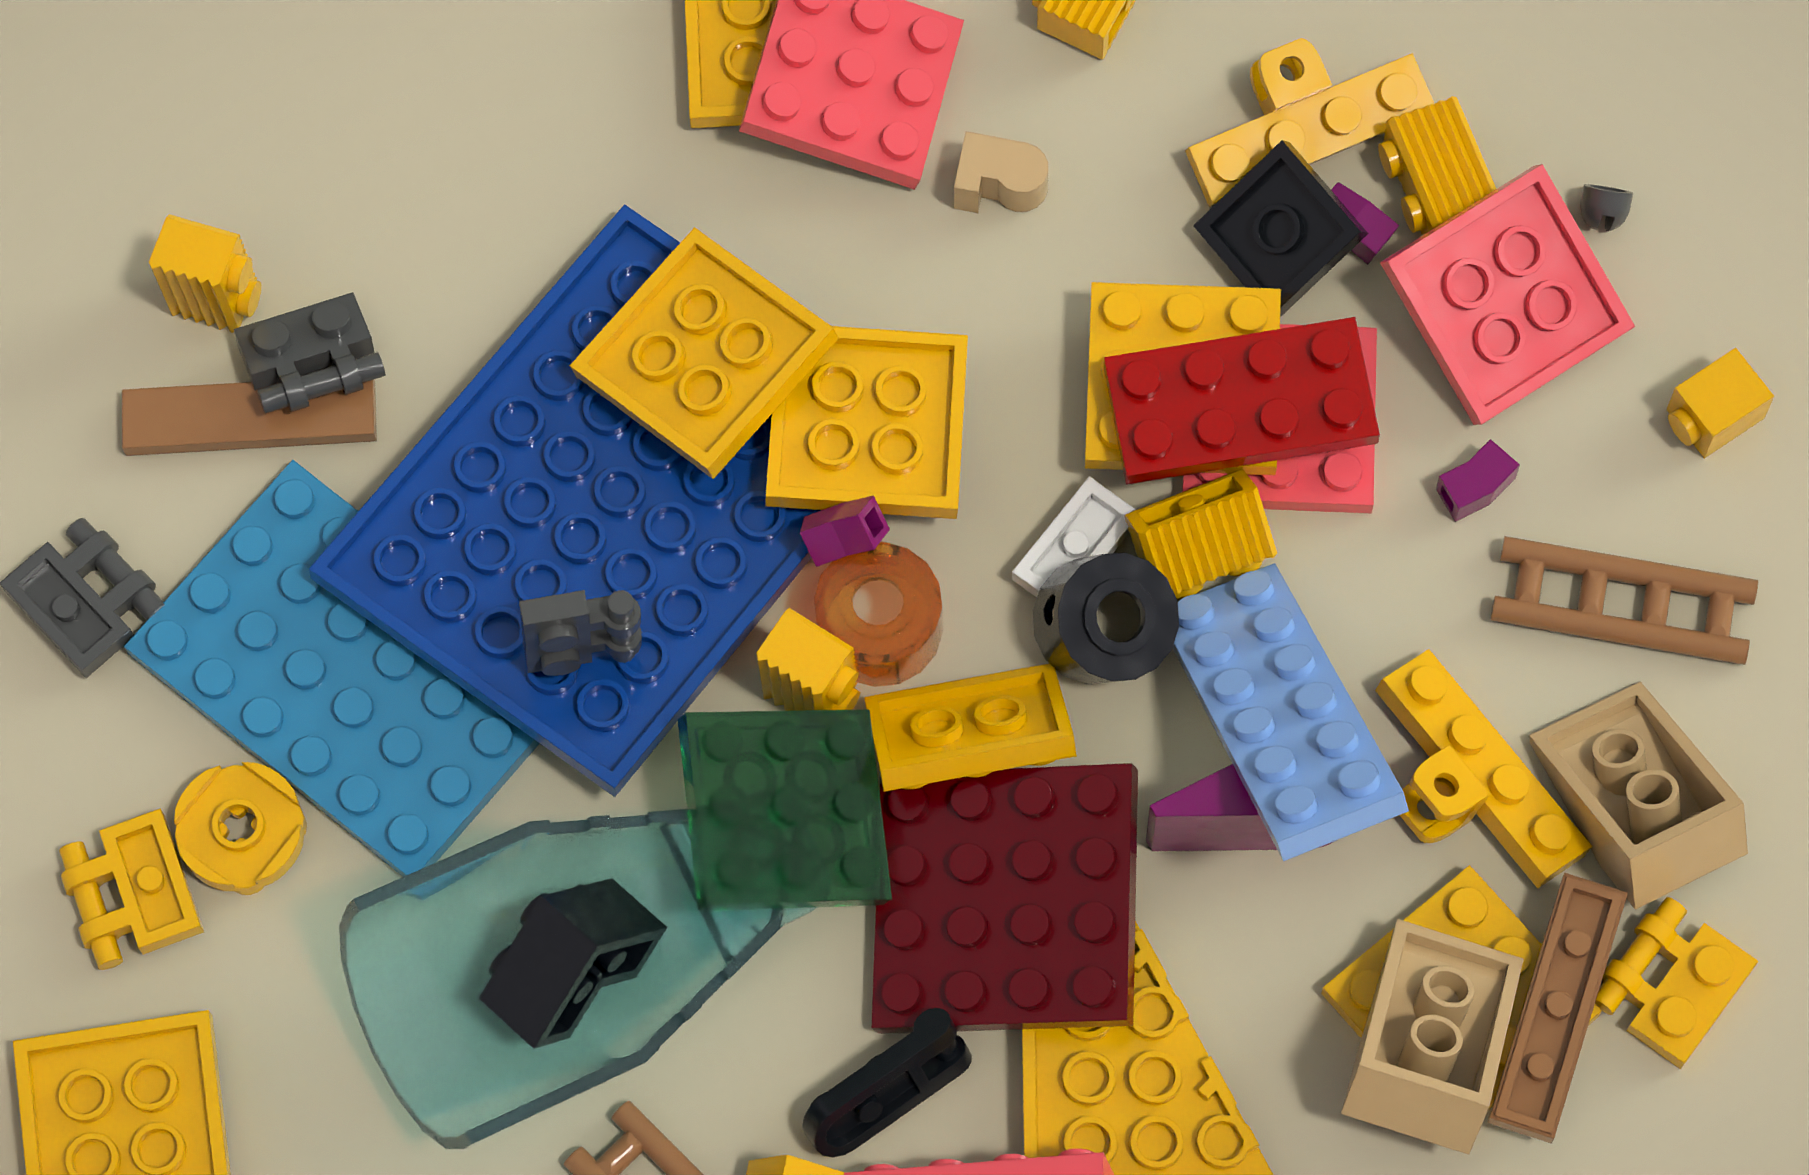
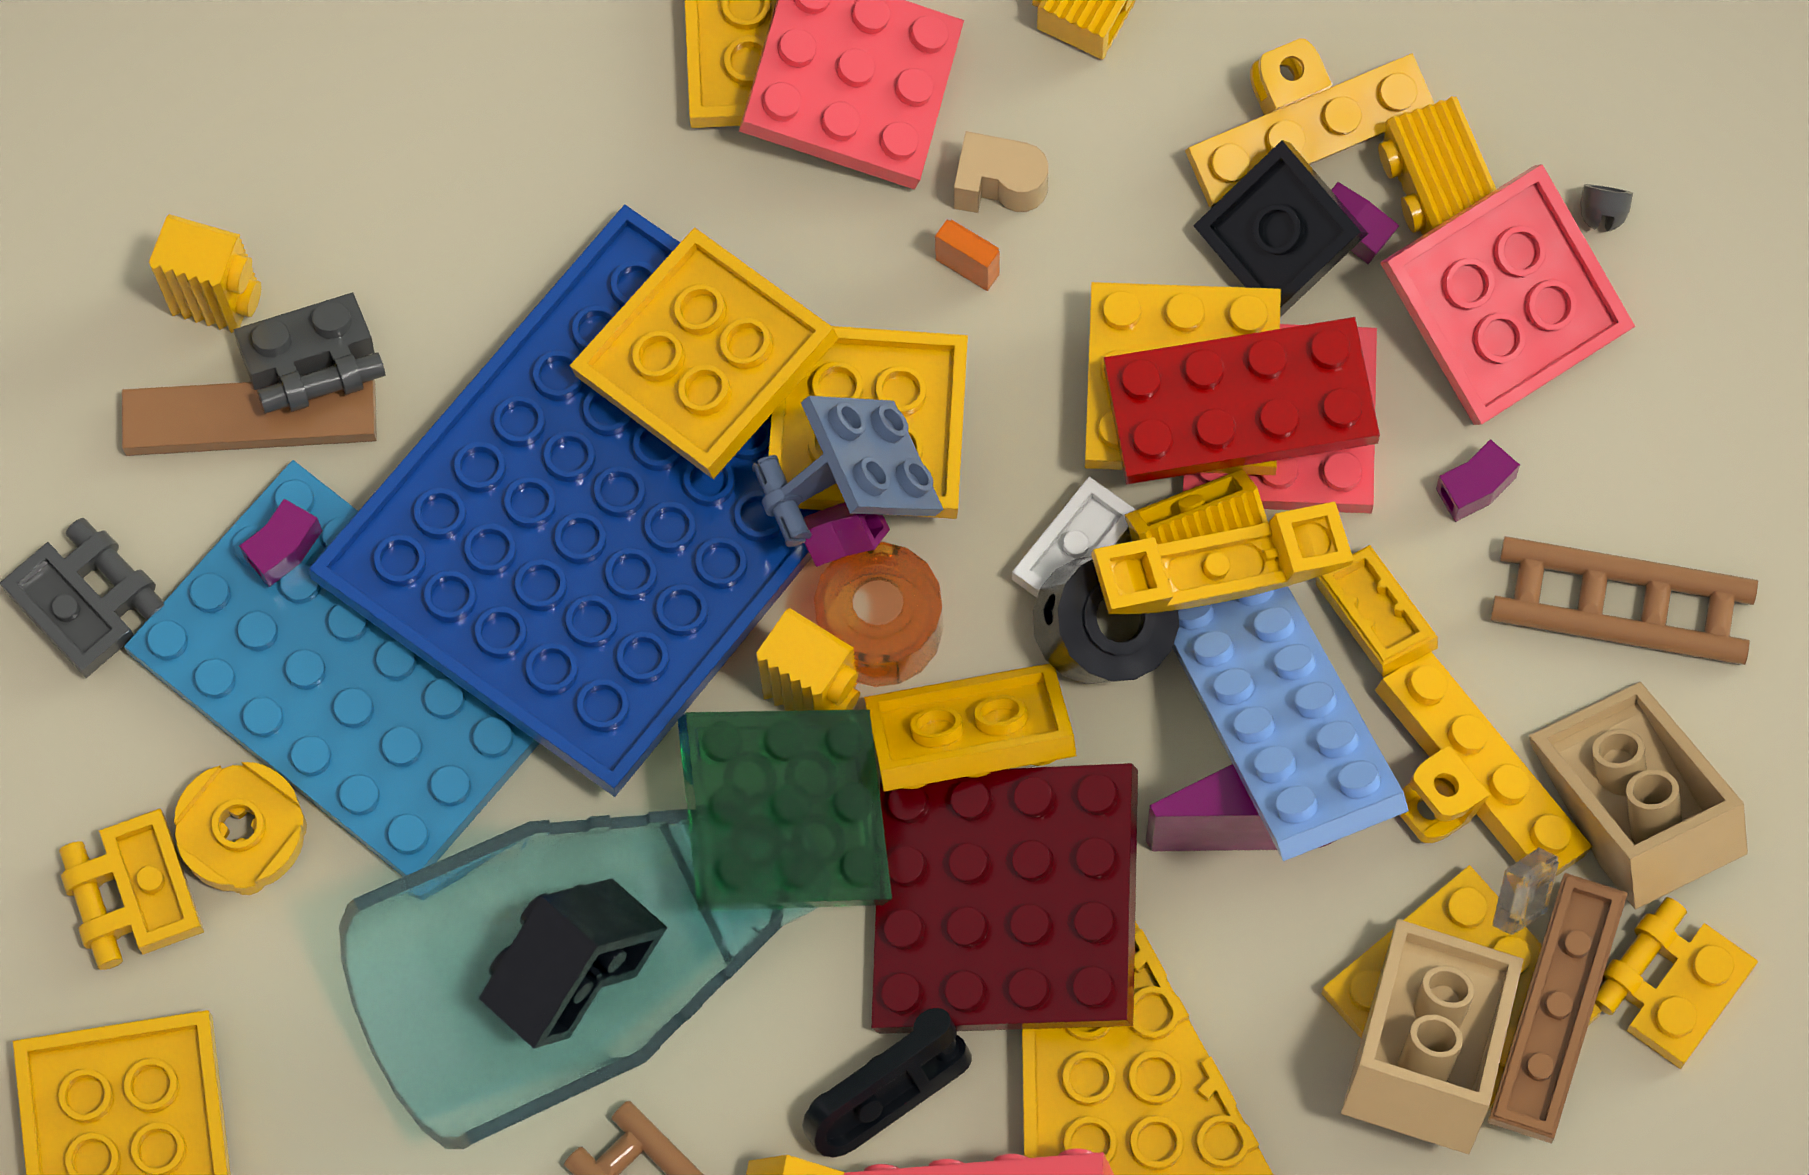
dark grey plate [519,590,642,676] -> none
yellow brick [1666,347,1774,459] -> none
none -> magenta piece [239,499,323,587]
none -> sand blue plate [752,396,944,547]
none -> orange tile [935,219,1000,291]
none -> yellow slope [1091,502,1354,614]
none -> yellow plate [1316,545,1438,677]
none -> clear tile [1492,848,1559,935]

